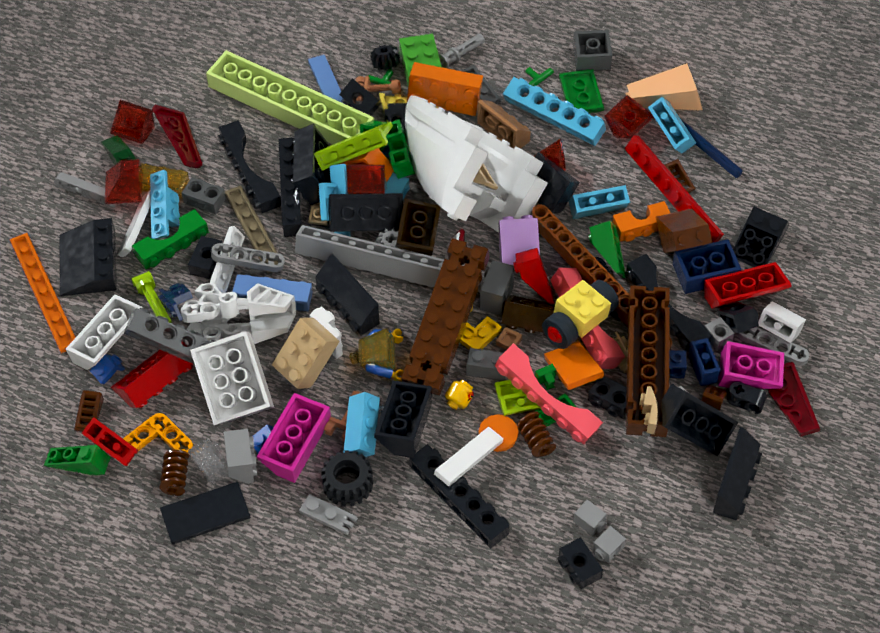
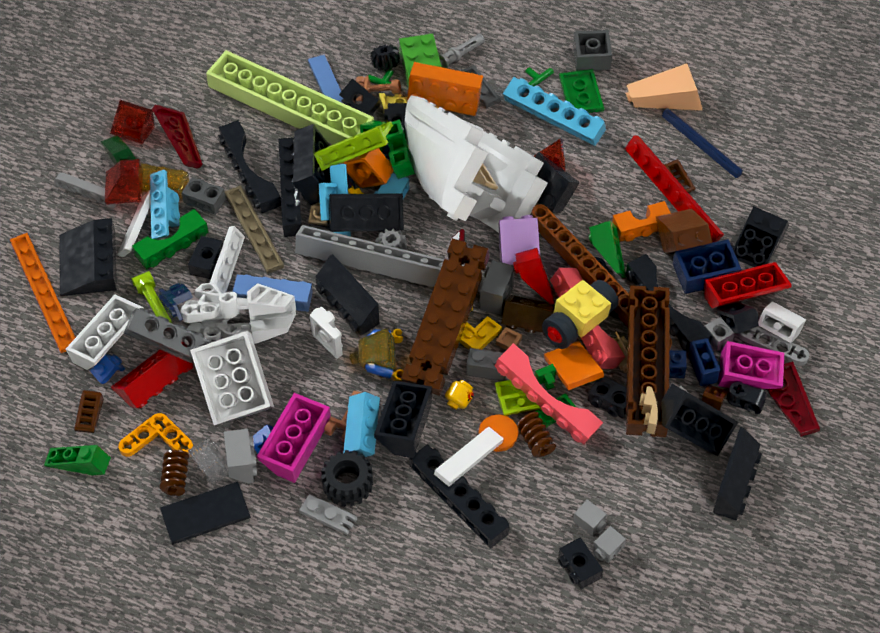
red slope [81,417,139,467] -> none
light grey beam [211,243,285,272] -> none
tan brick [272,318,340,389] -> none
clear red slope [347,164,387,194] -> none
dark brown slope [396,198,441,256] -> none
medium nougat slope [477,100,531,149] -> none
medium azure brick [569,185,630,219] -> none
clear red slope [604,95,654,139] -> none
medium azure brick [648,97,696,153] -> none

